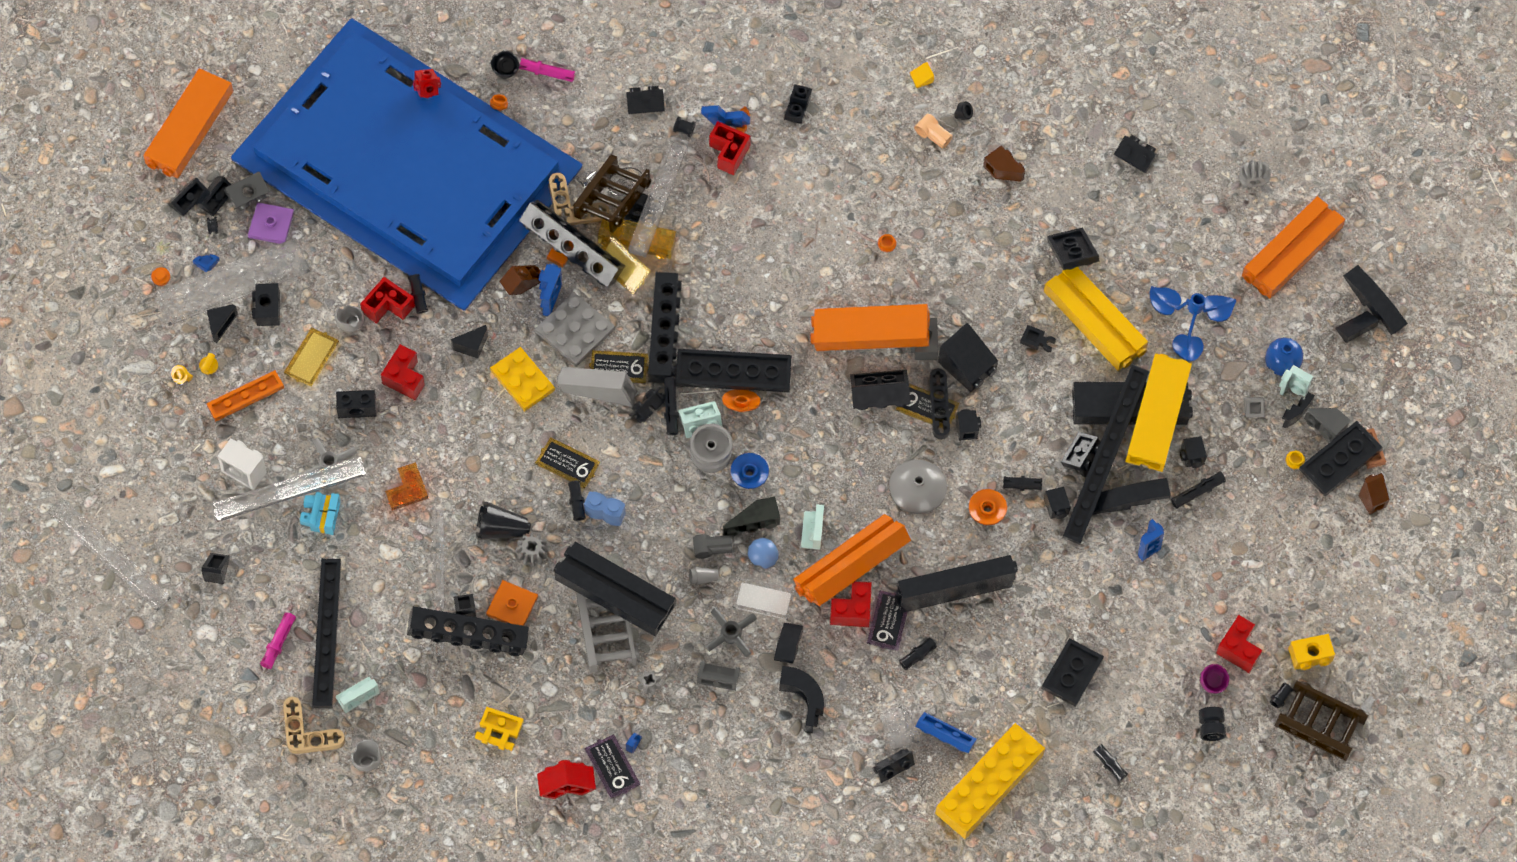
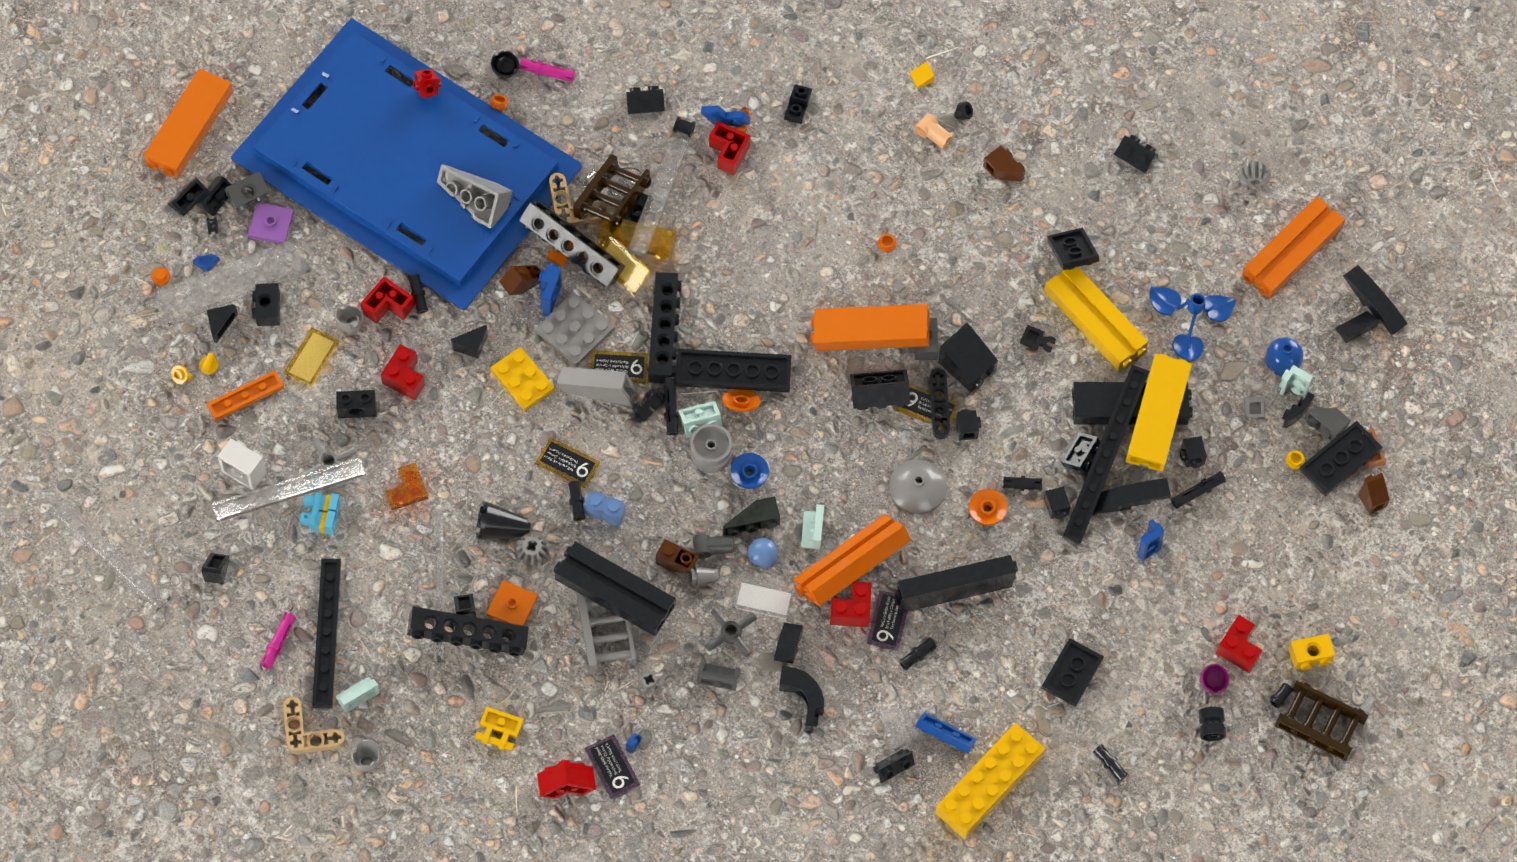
none -> light grey wedge [437,164,512,228]
none -> reddish brown slope [656,539,699,573]

